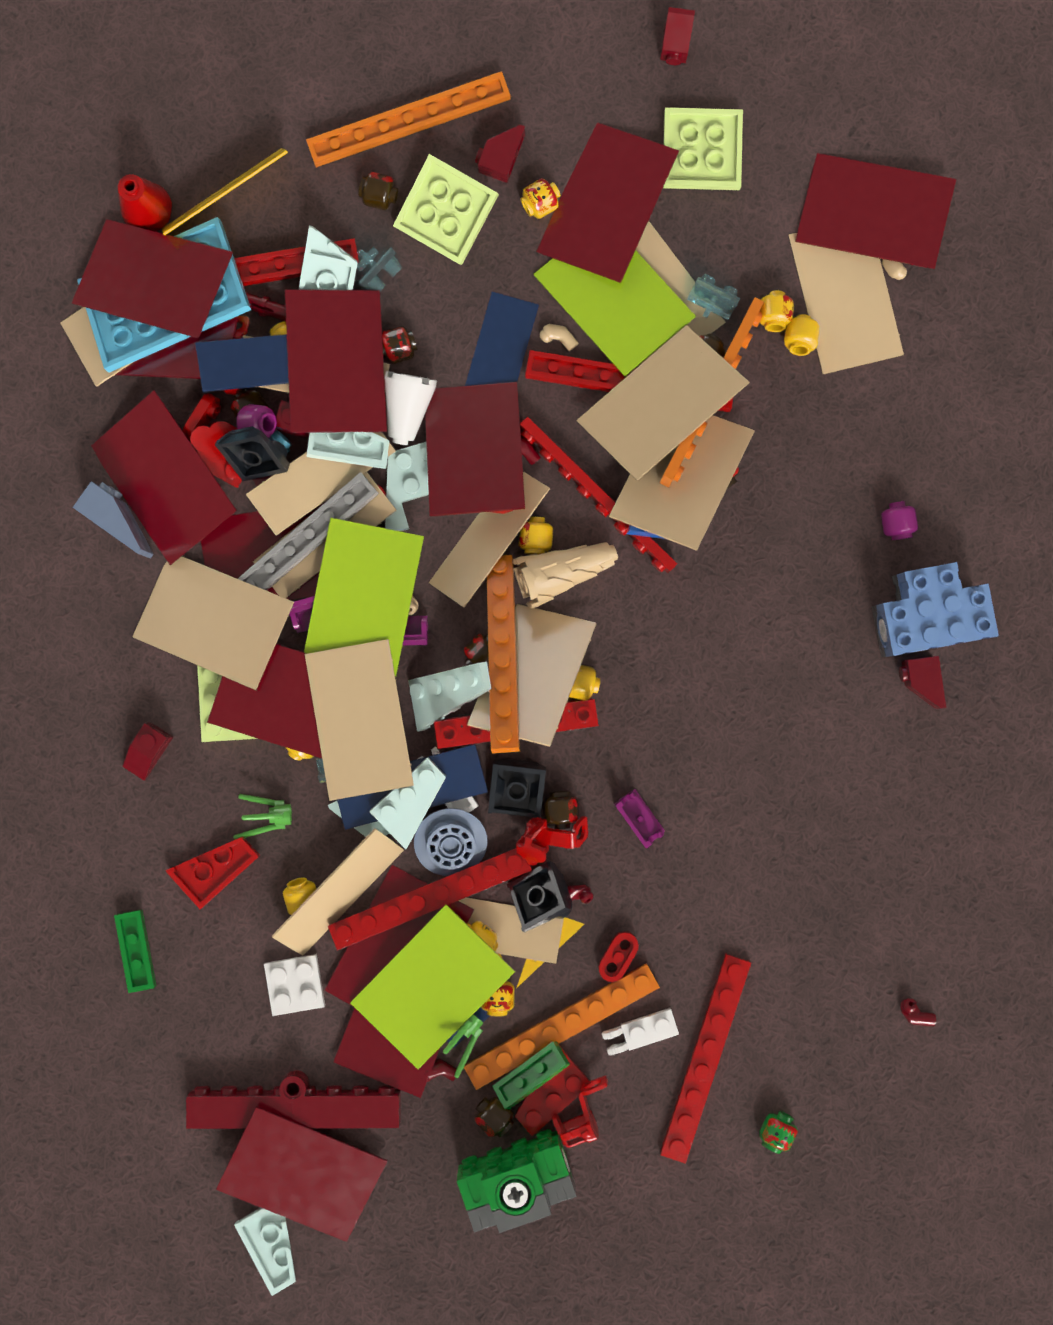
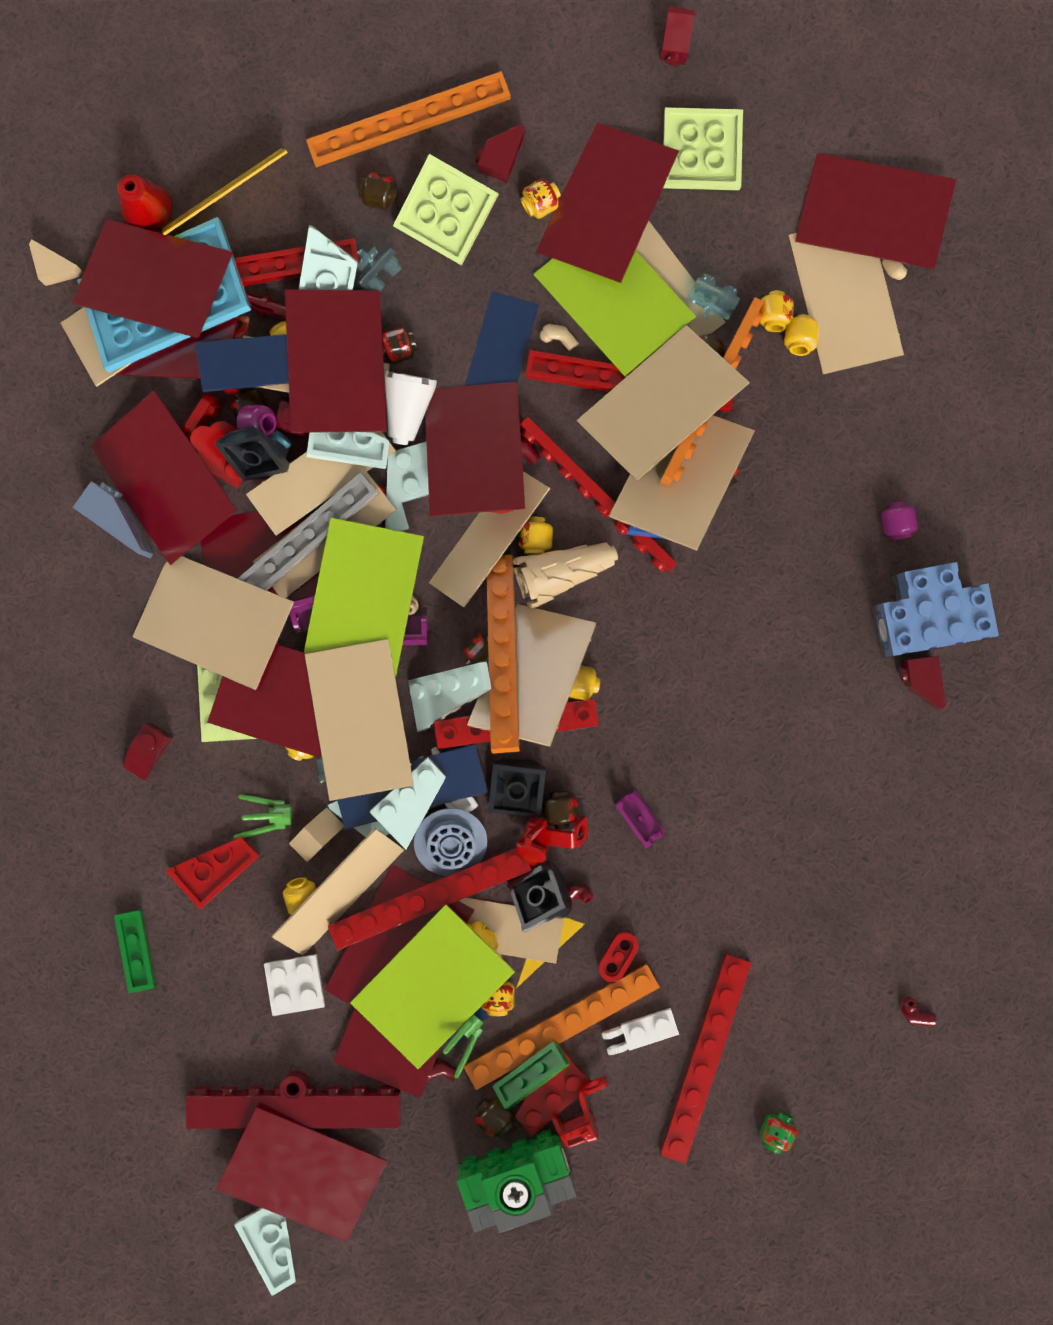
none -> tan slope [29,239,84,286]
none -> tan slope [289,807,344,862]

